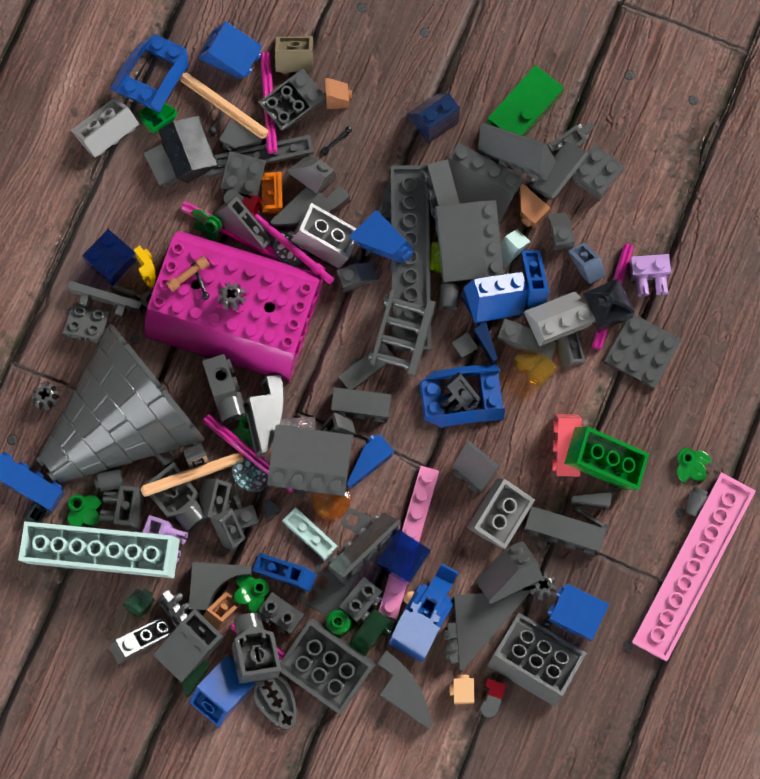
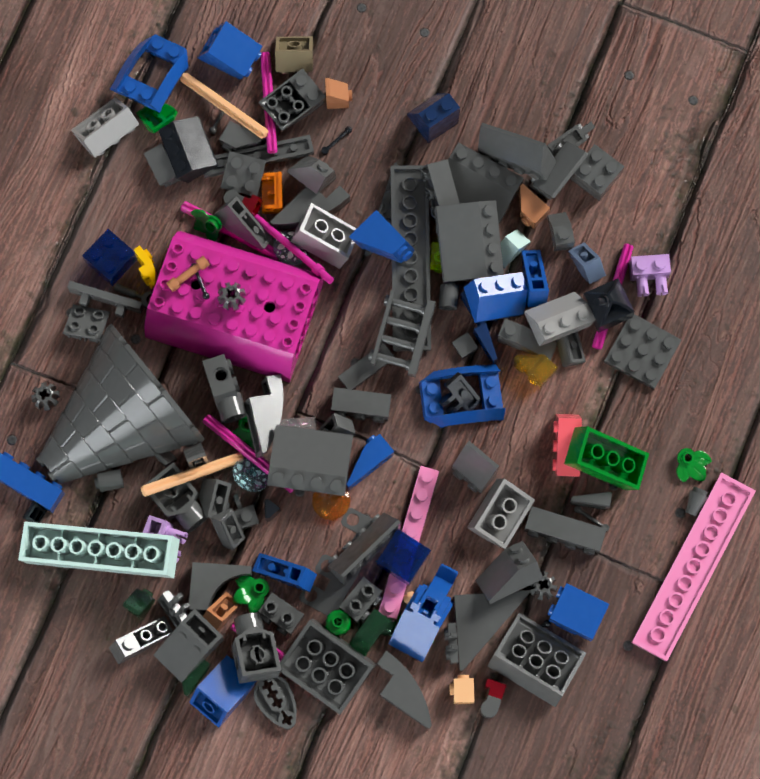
green plate [67,494,102,527] -> none
dark grey brick [99,486,145,531] -> none
light aqua tile [282,507,338,561] -> none
dark grey slope [337,263,379,293] -> none
green brick [487,65,564,137] -> none

